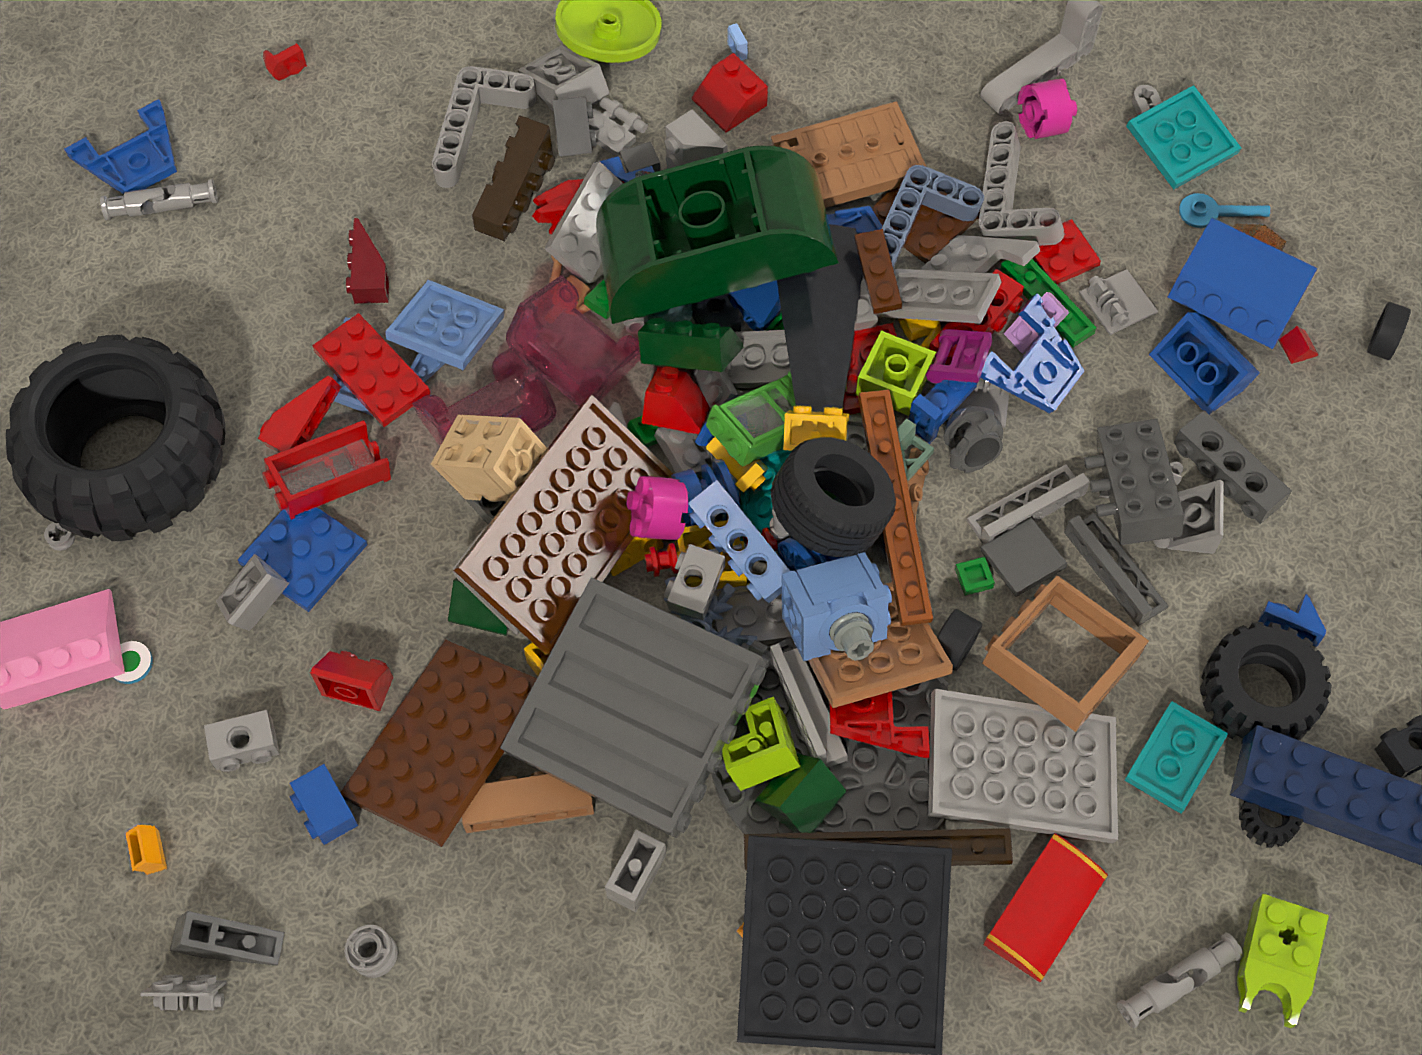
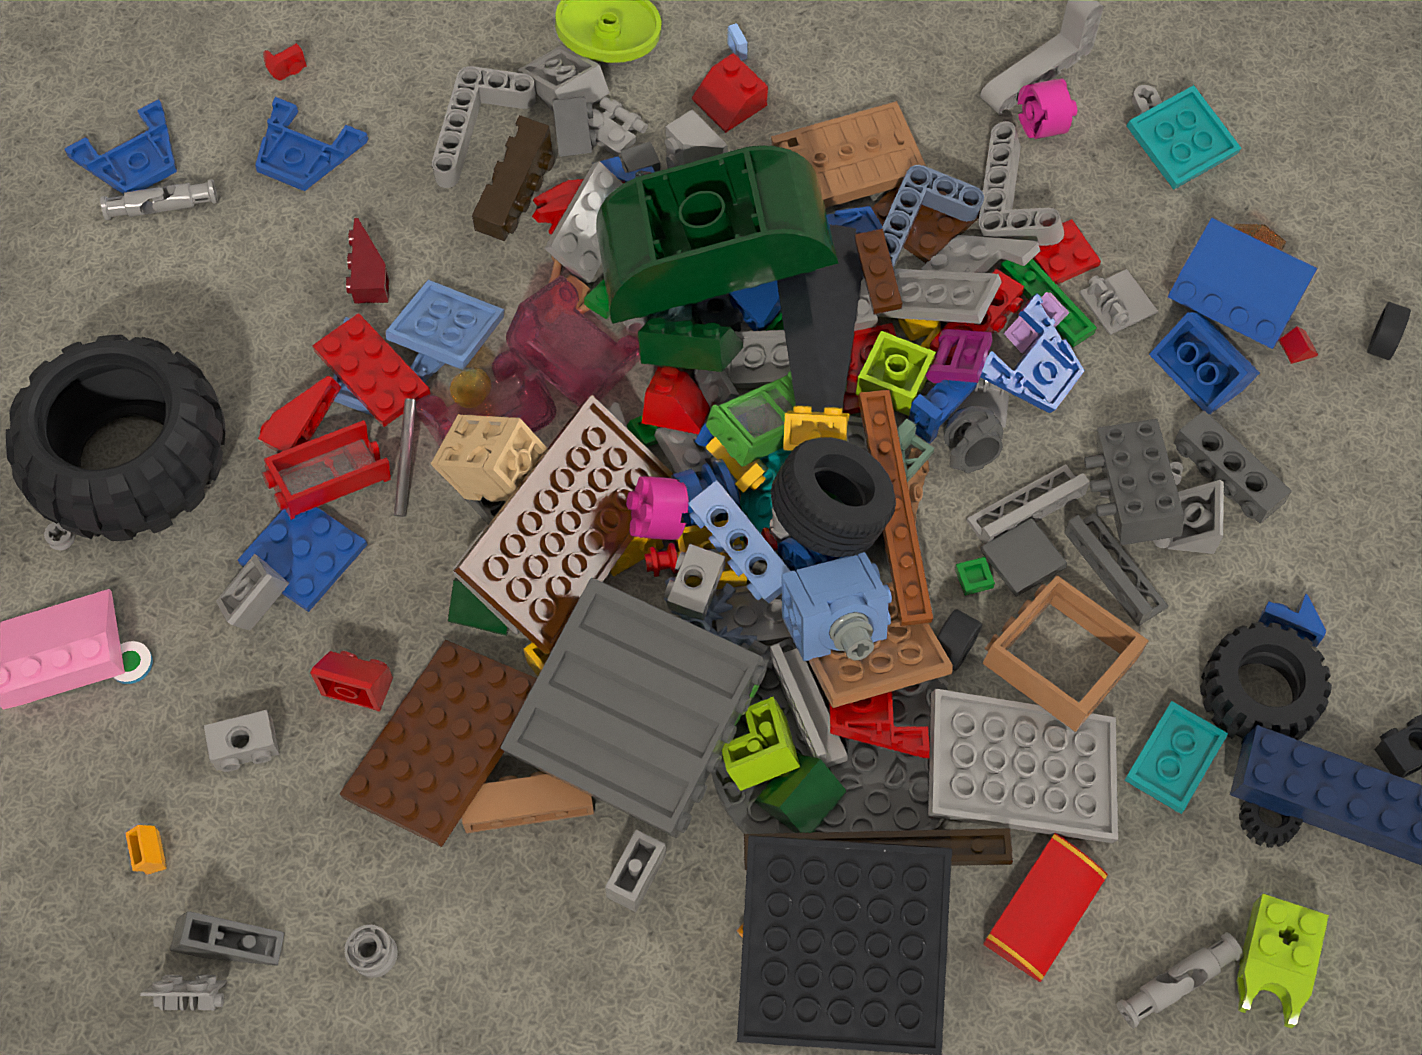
blue brick [289,764,359,845] -> none
dark azure piece [1179,193,1270,228] -> none
none -> blue wing [255,97,369,191]
none -> flat silver bar [394,399,416,517]
none -> clear yellow head [450,367,492,408]

